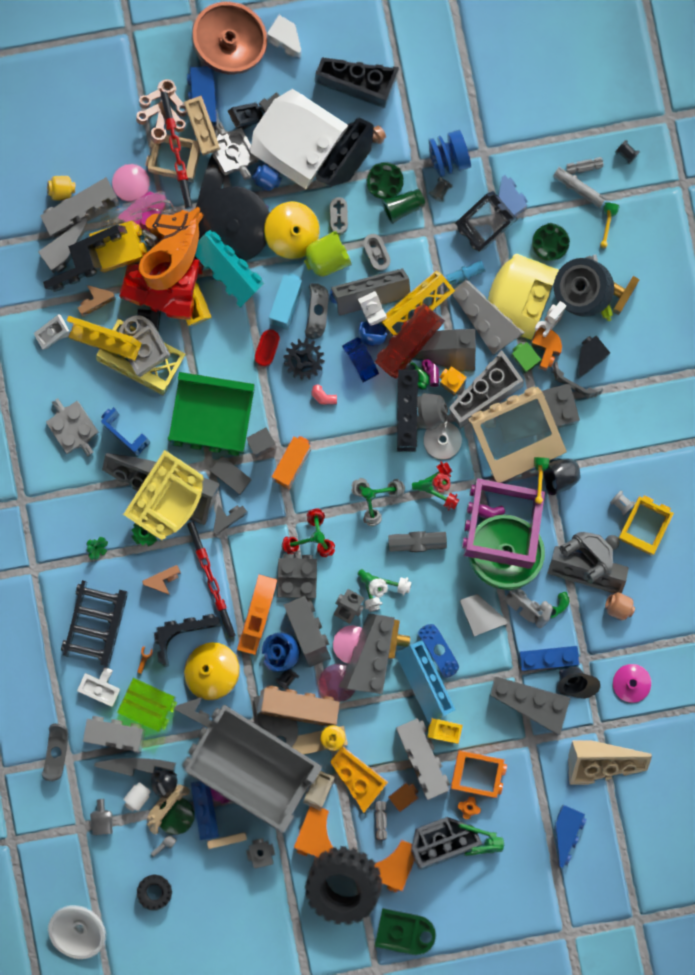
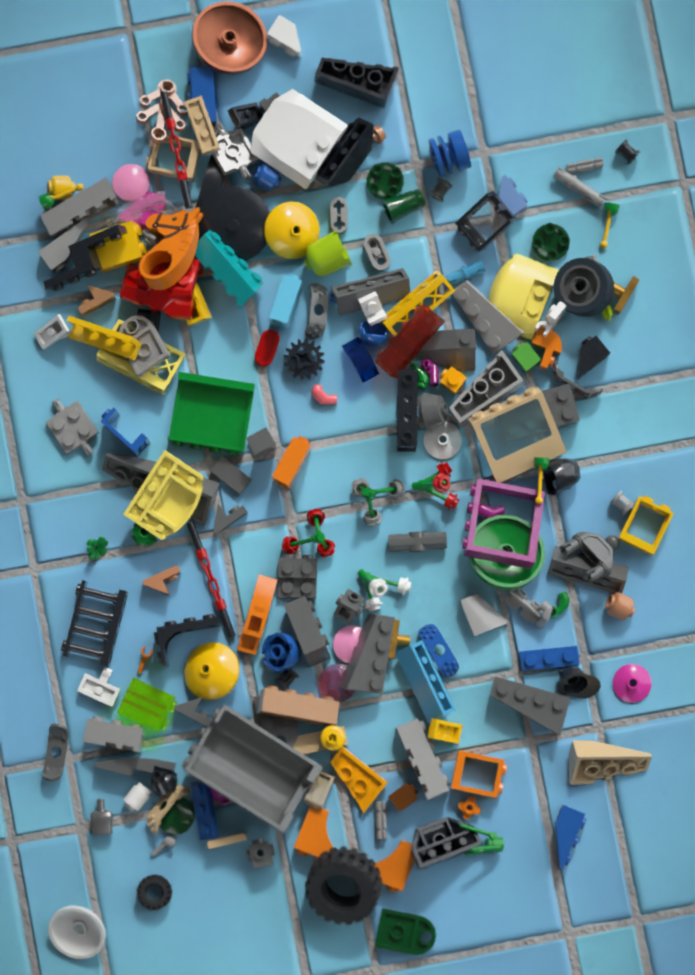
none -> hinge [39,184,84,210]

